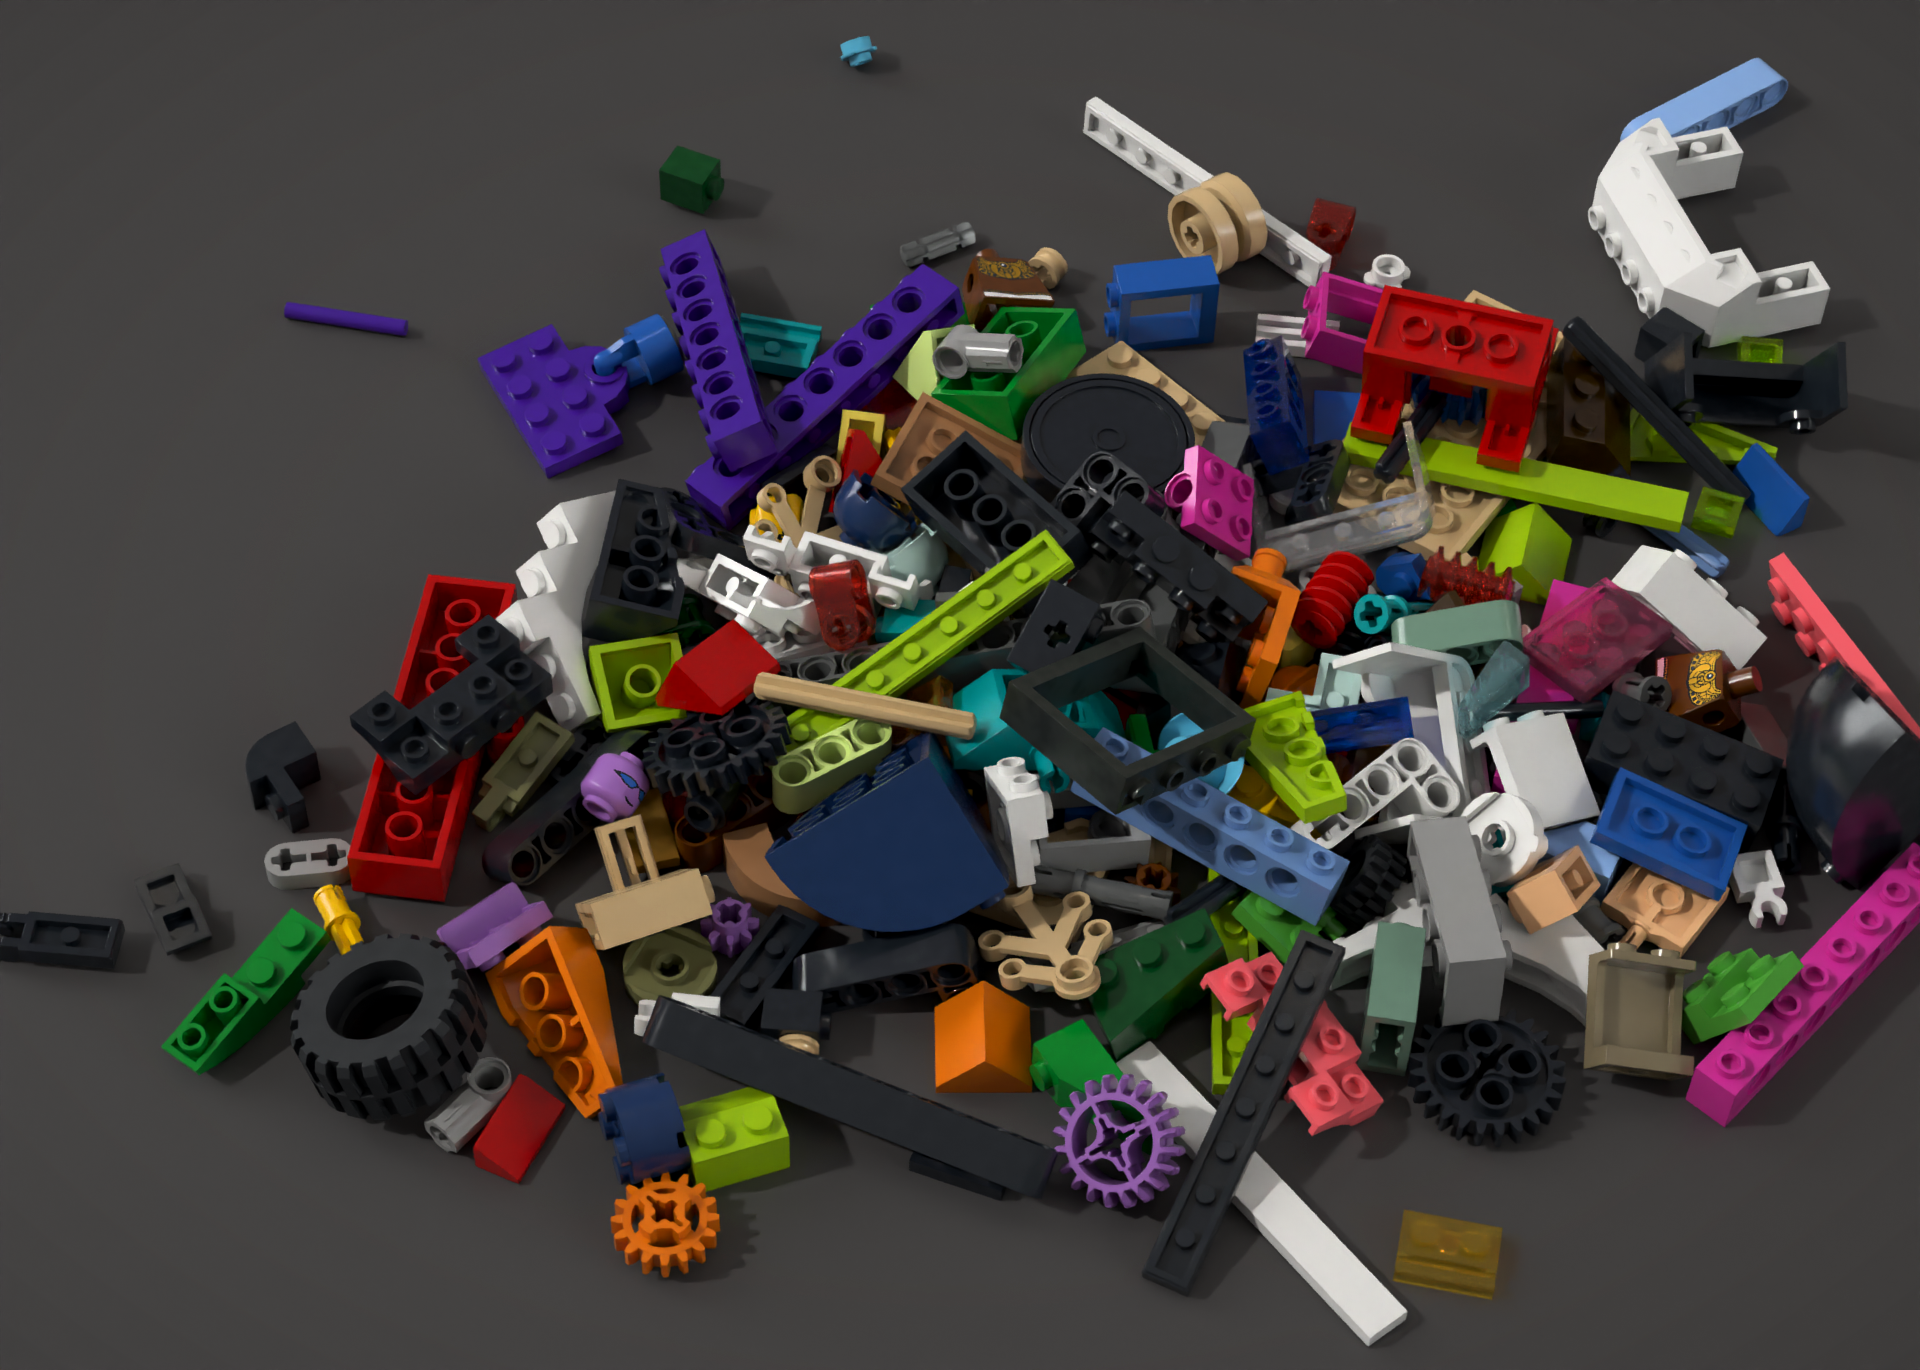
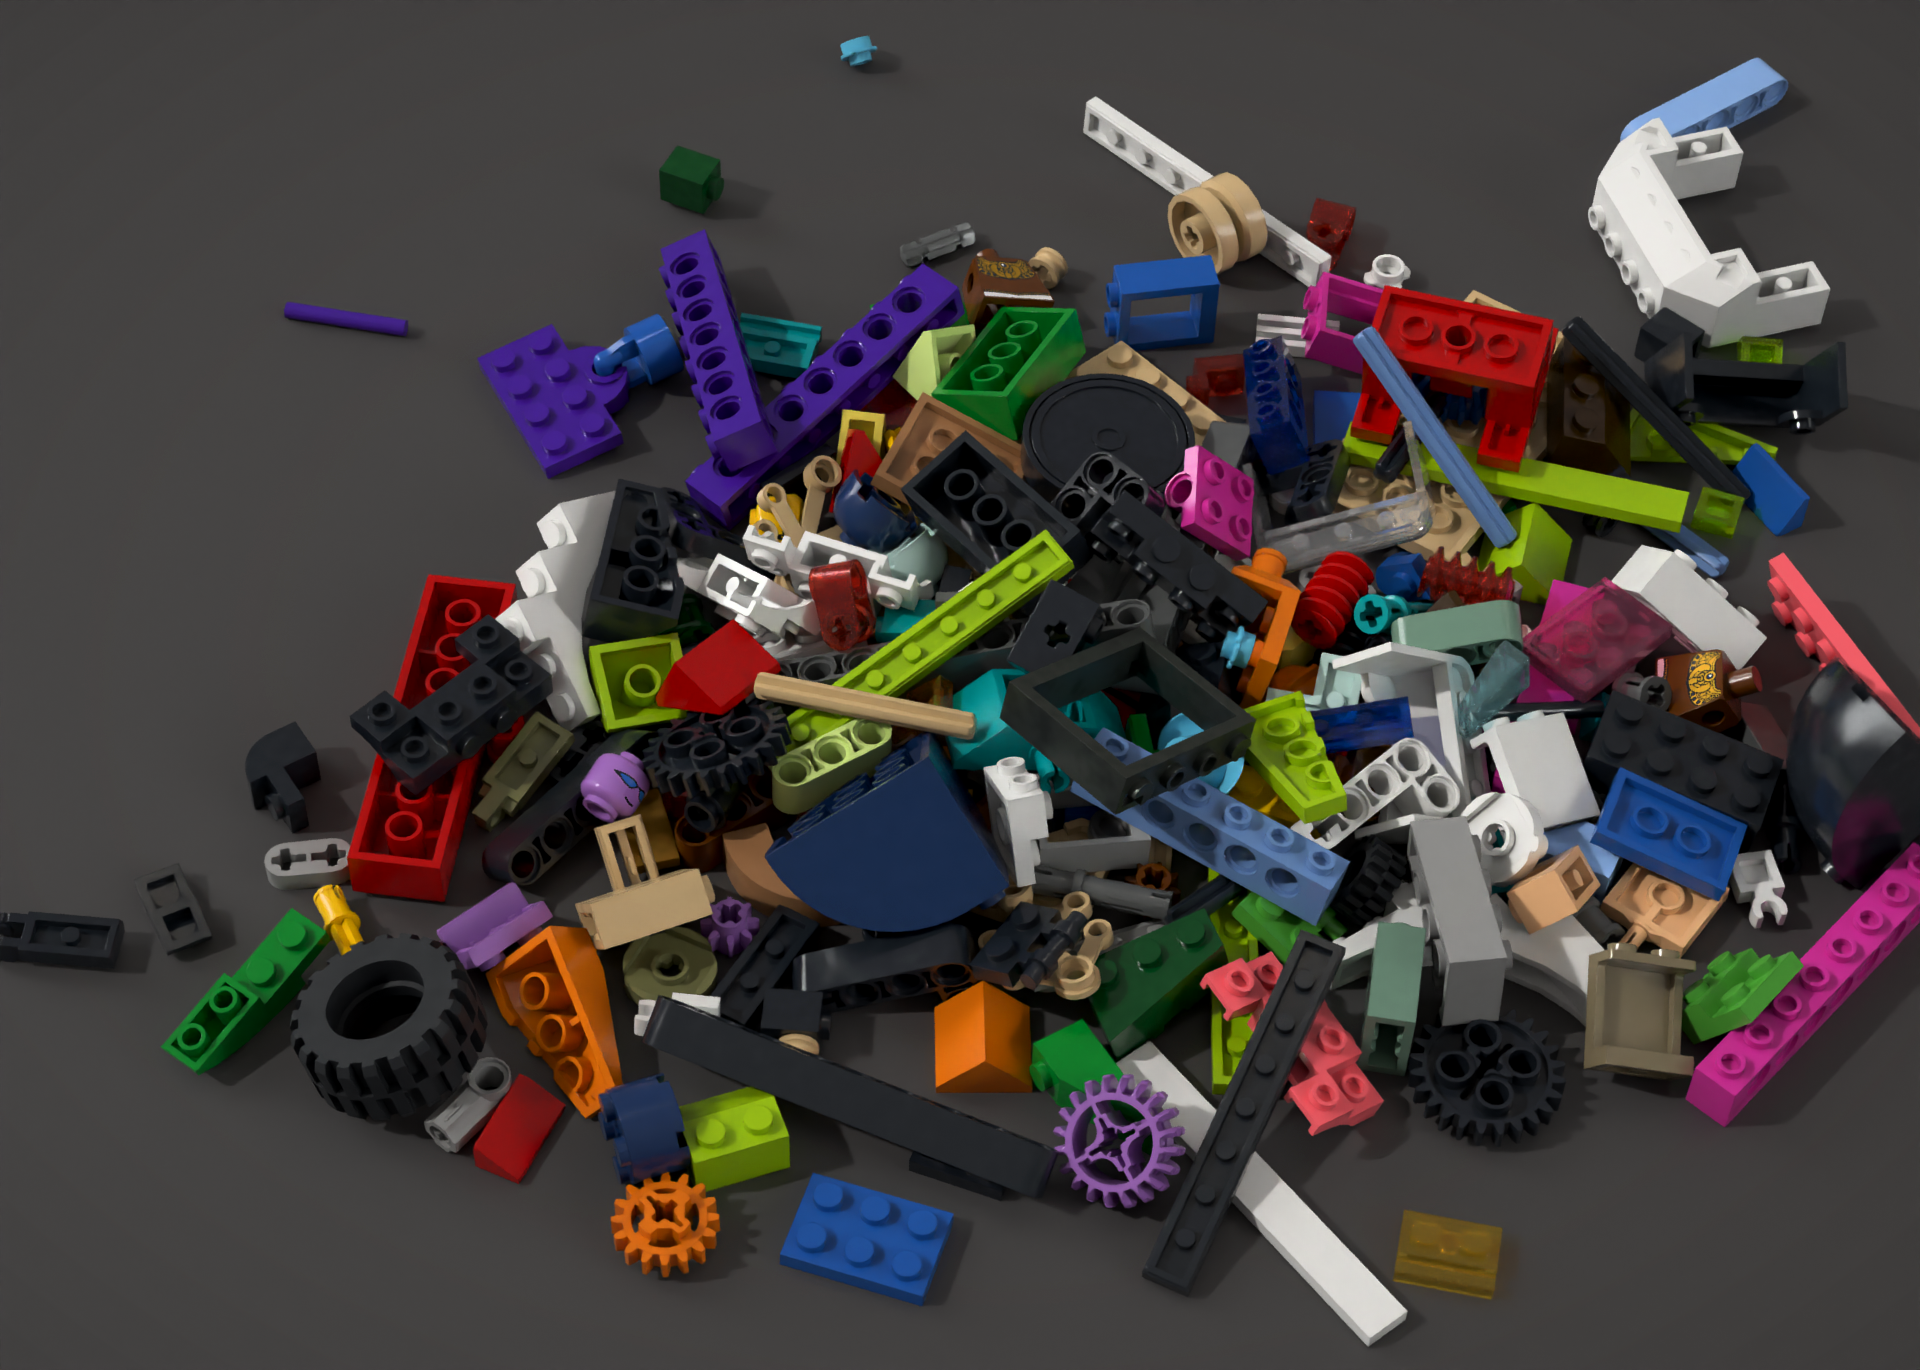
light grey piece [932,324,1024,379] -> none
none -> blue plate [780,1173,954,1306]
none -> black plate [969,901,1088,989]
none -> clear red bracket [1186,354,1247,407]
none -> medium azure plate [1220,626,1256,669]
none -> medium blue axle [1353,326,1517,548]

